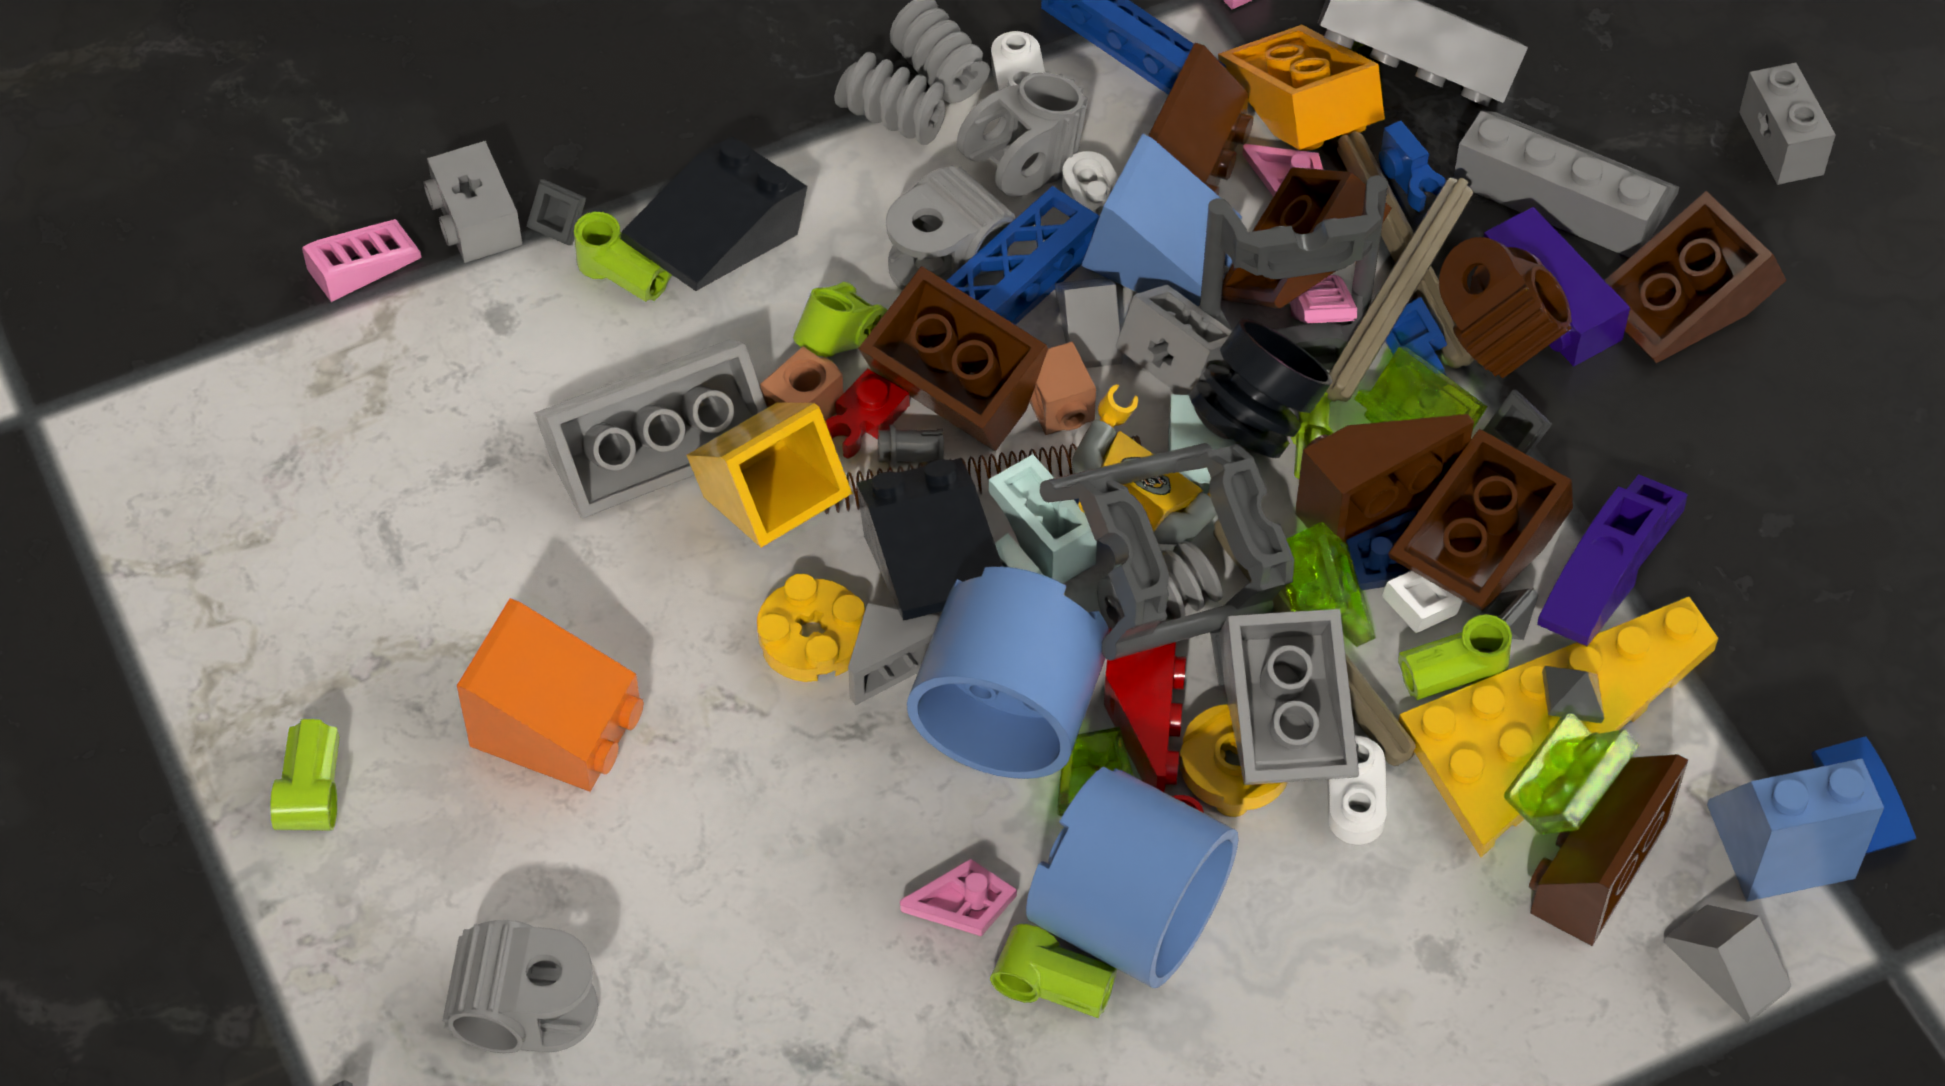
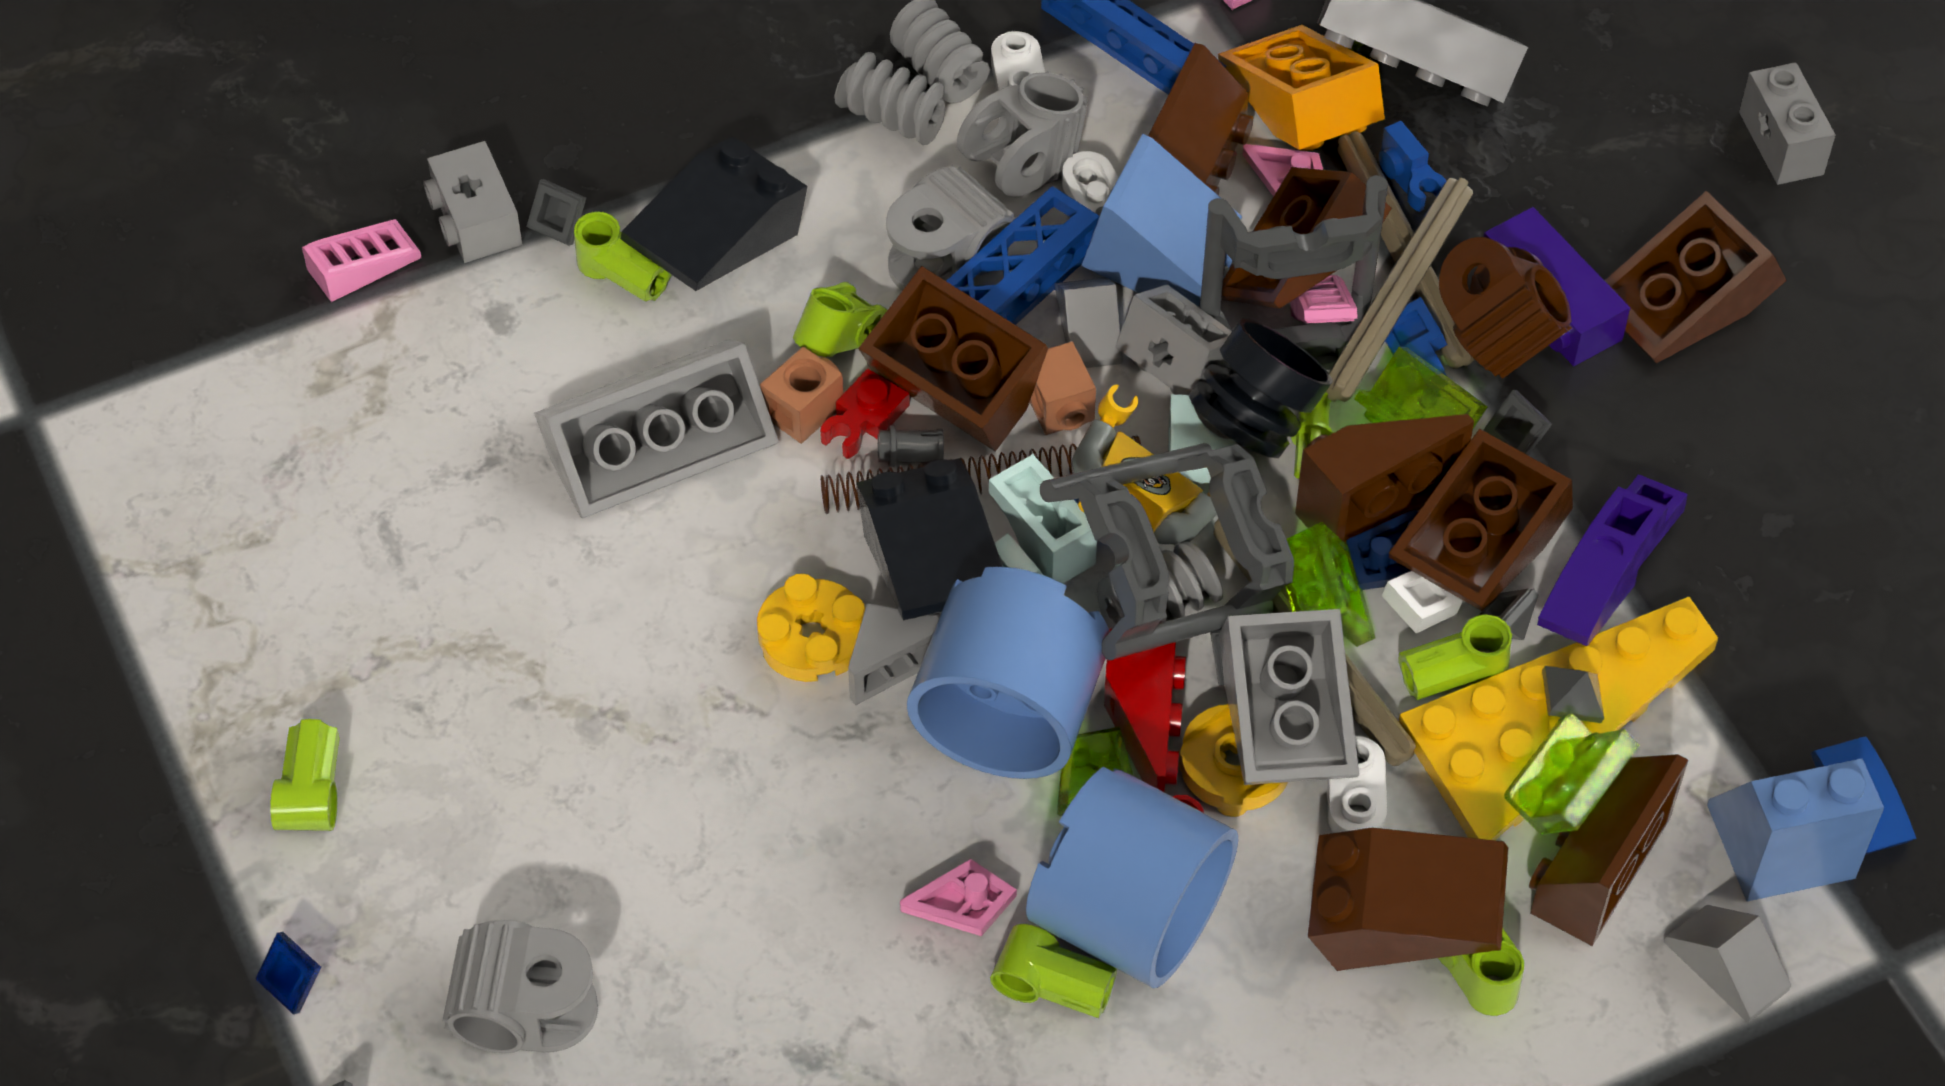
orange slope [457,598,644,792] -> none
yellow slope [686,402,853,548] -> none
light grey slope [1454,111,1679,258] -> none
none -> clear blue slope [255,931,321,1015]
none -> reddish brown slope [1308,827,1509,971]
none -> lime piece [1438,929,1524,1016]

